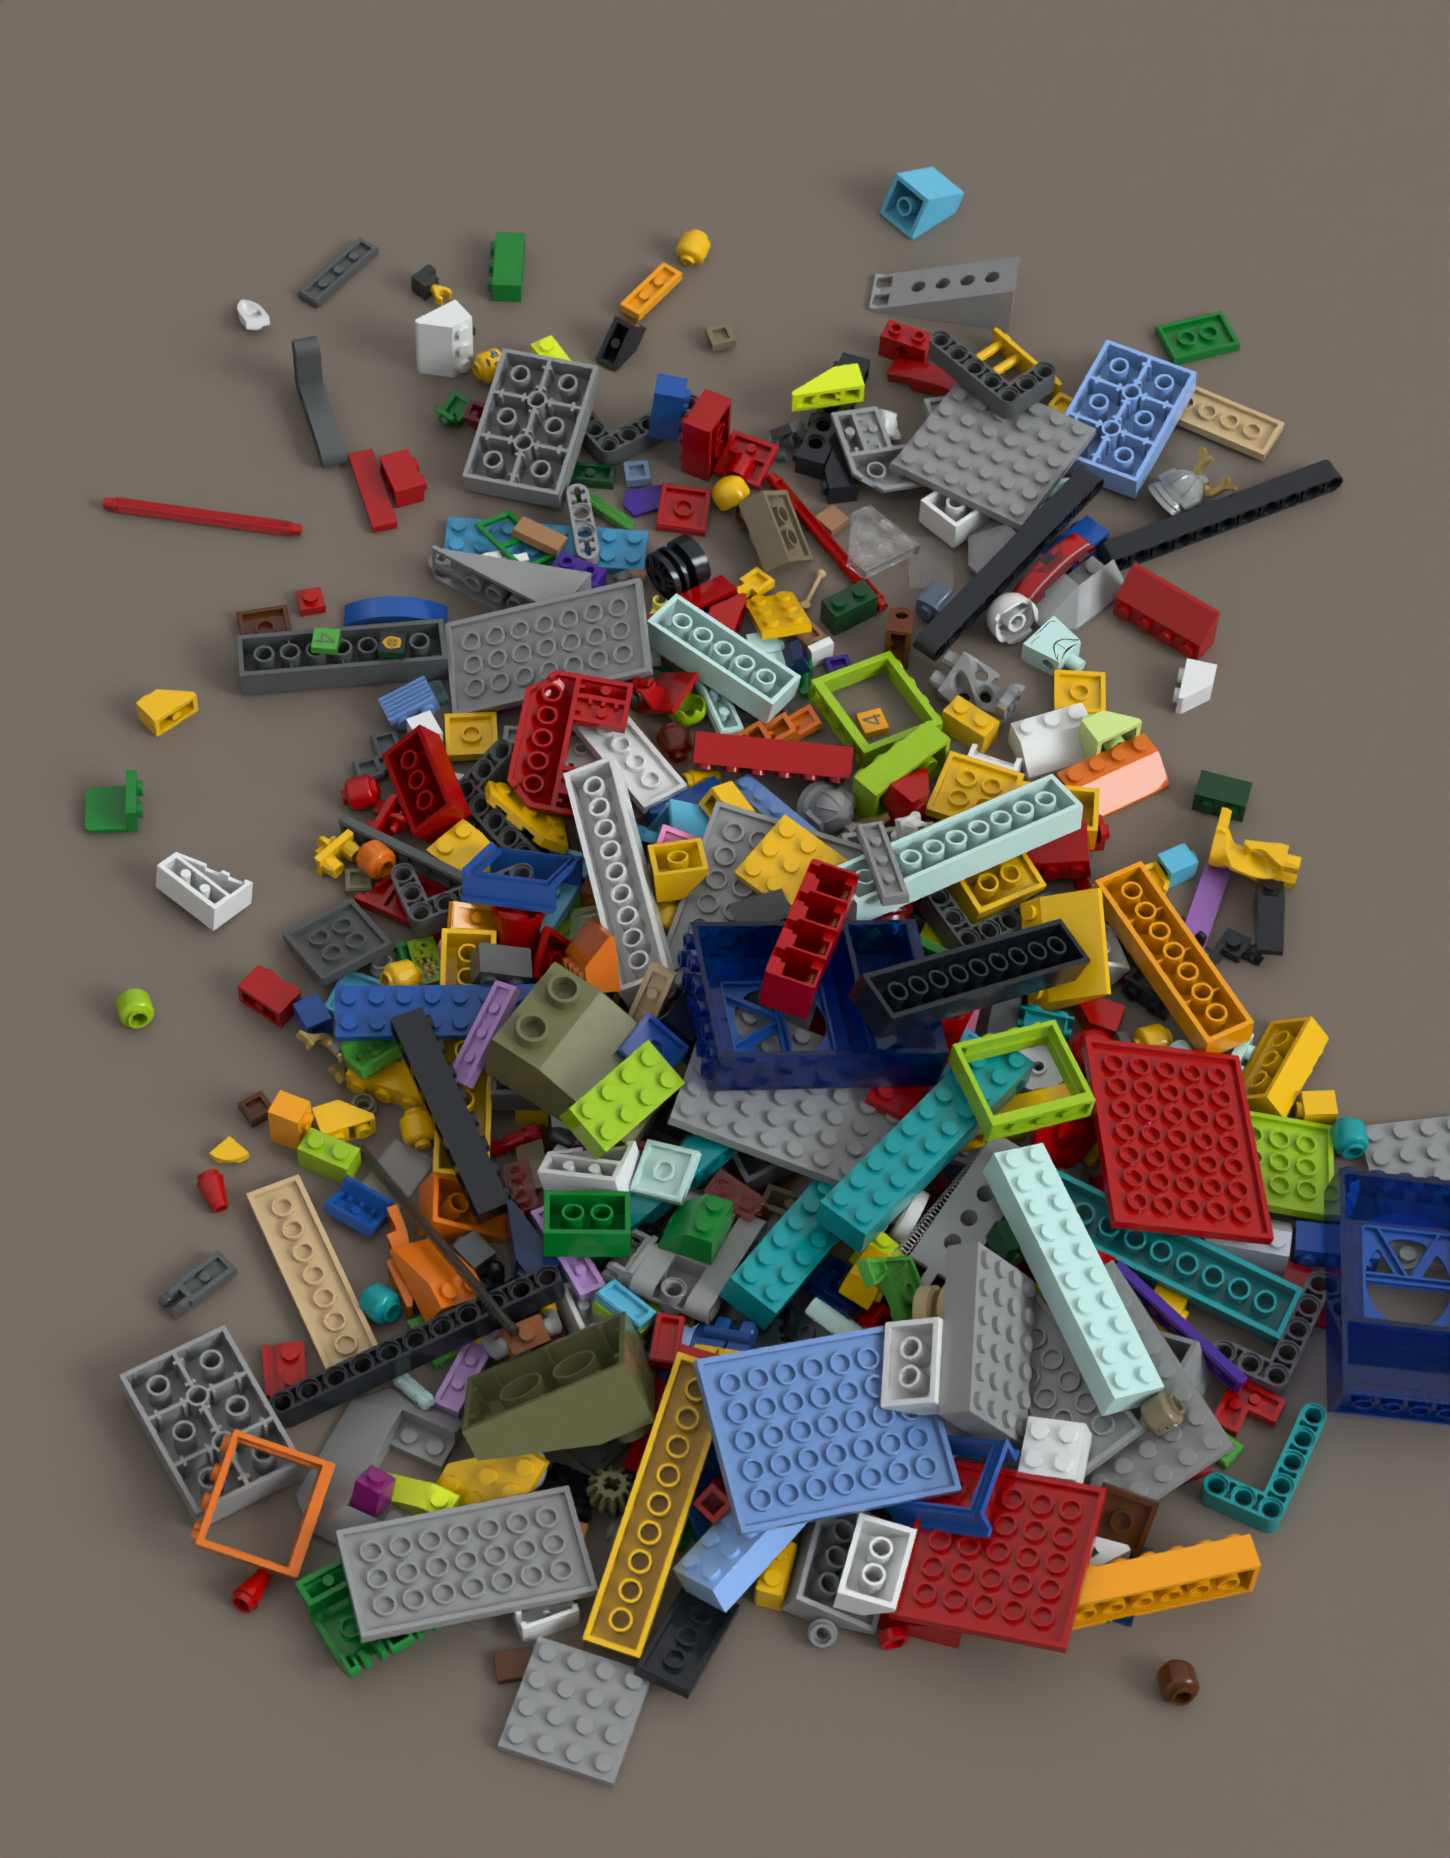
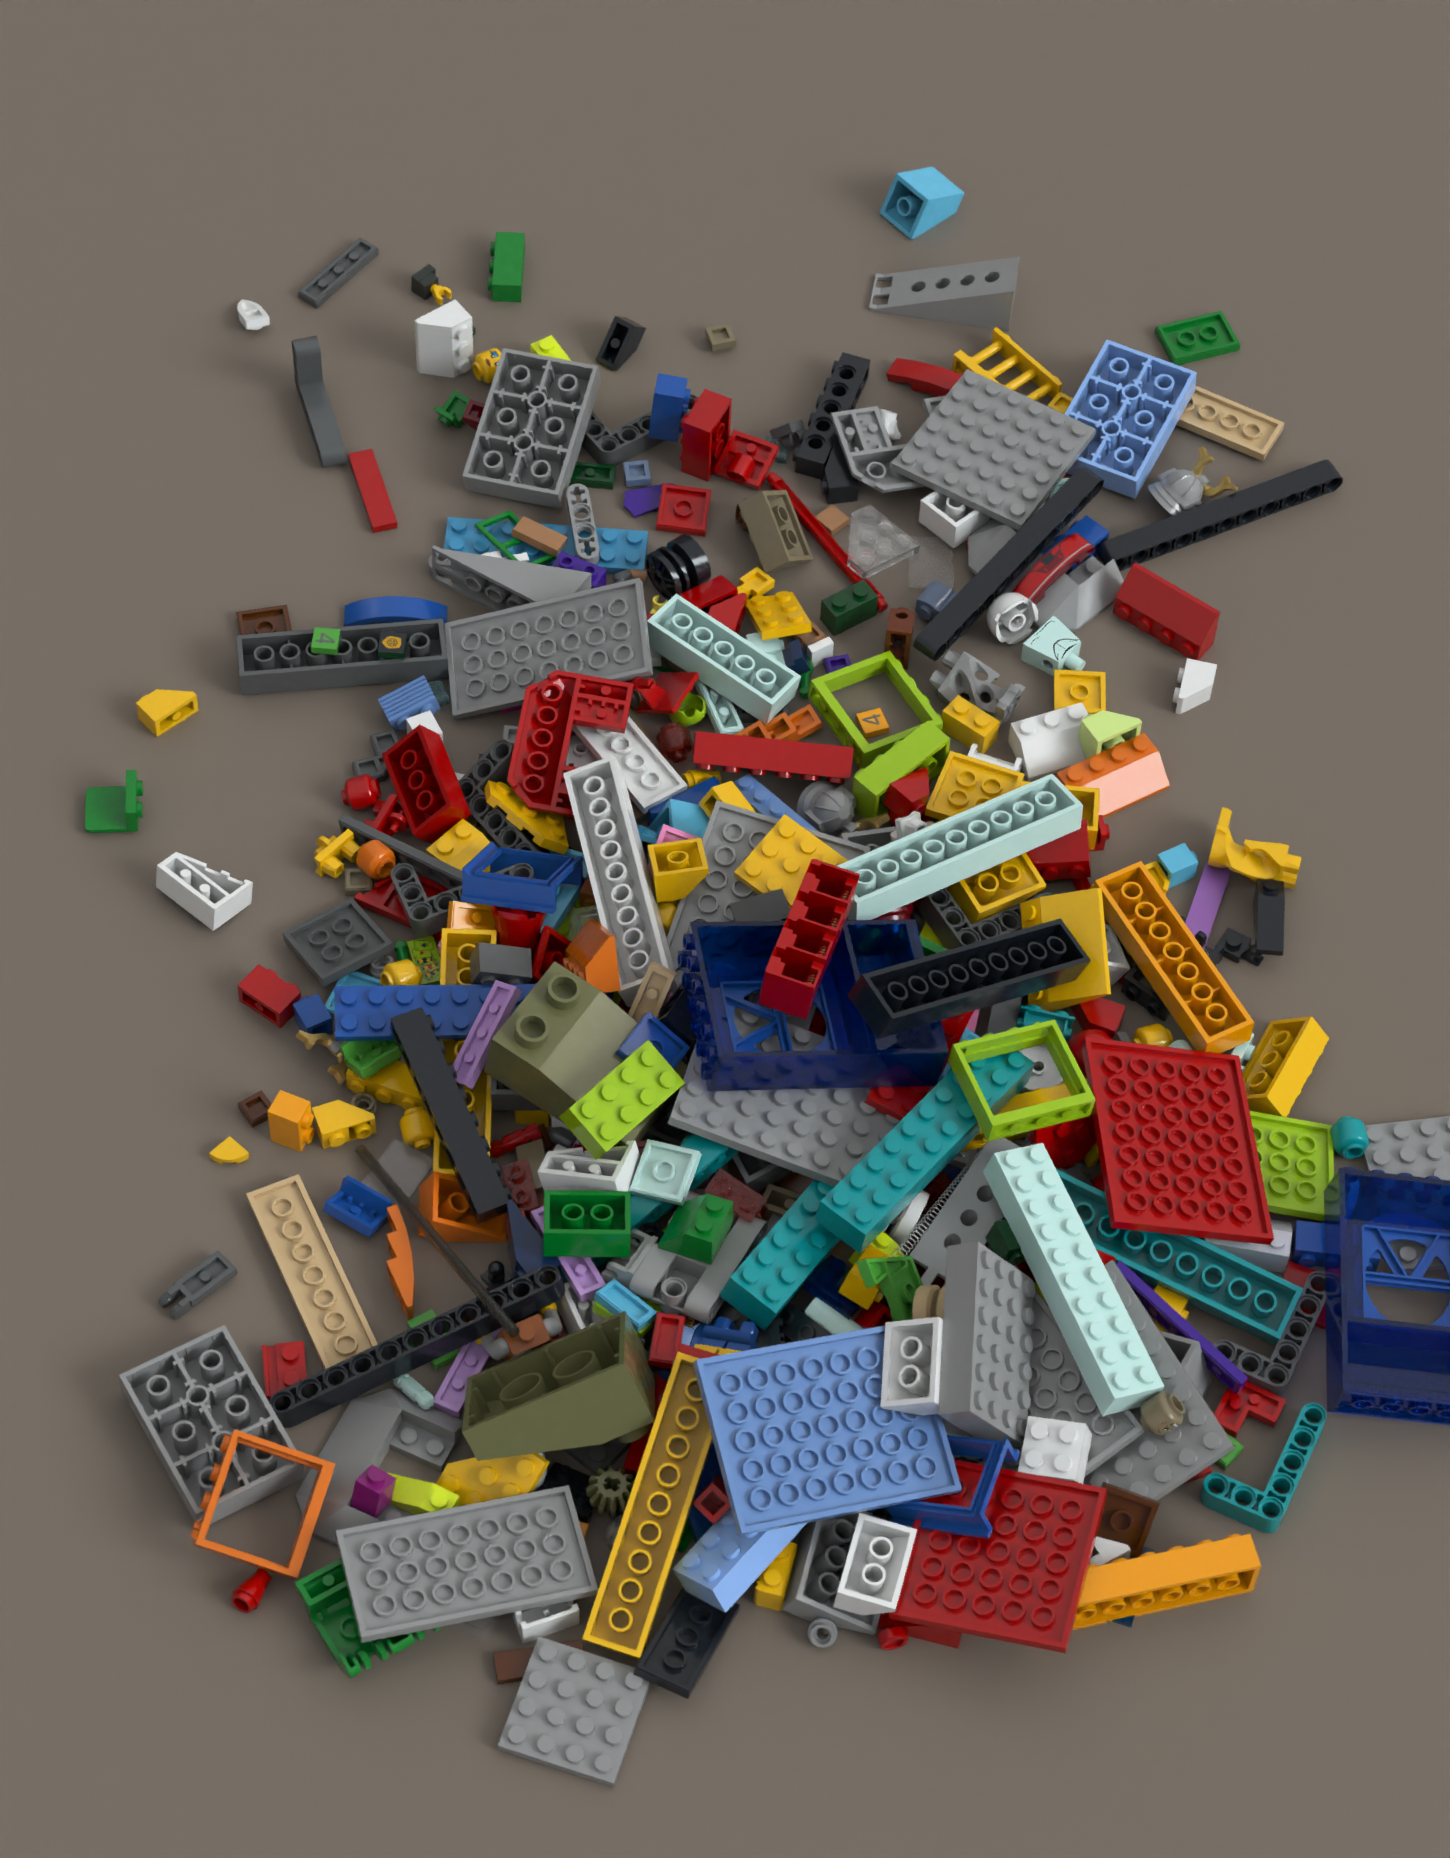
red piece [103,497,303,536] -> none
lime head [116,988,154,1029] -> none
red cone [197,1169,229,1213] -> none
red plate [295,587,326,617] -> none
lime brick [297,1127,362,1184] -> none
teal head [359,1283,402,1325] -> none
red brick [379,449,427,508] -> none
orange slope [390,1236,486,1322] -> none
yellow plate [444,711,498,761] -> none
dark grey brick [452,1230,496,1279] -> none
bright green axle [575,491,634,530] -> none
light orange plate [620,262,682,321] -> none
yellow head [676,229,711,267] -> none
yellow hair [711,475,750,511] -> none
neon yellow slope [791,363,865,412] -> none
tan hinge [801,569,826,611] -> none
light grey tile [856,821,909,907] -> none
red brick [878,319,932,363] -> none
dark grey beam [928,330,1056,419] -> none
reddish brown head [1157,1659,1200,1706] -> none
dark green brick [1191,770,1252,822] -> none
yellow brick [1294,1090,1338,1125] -> none

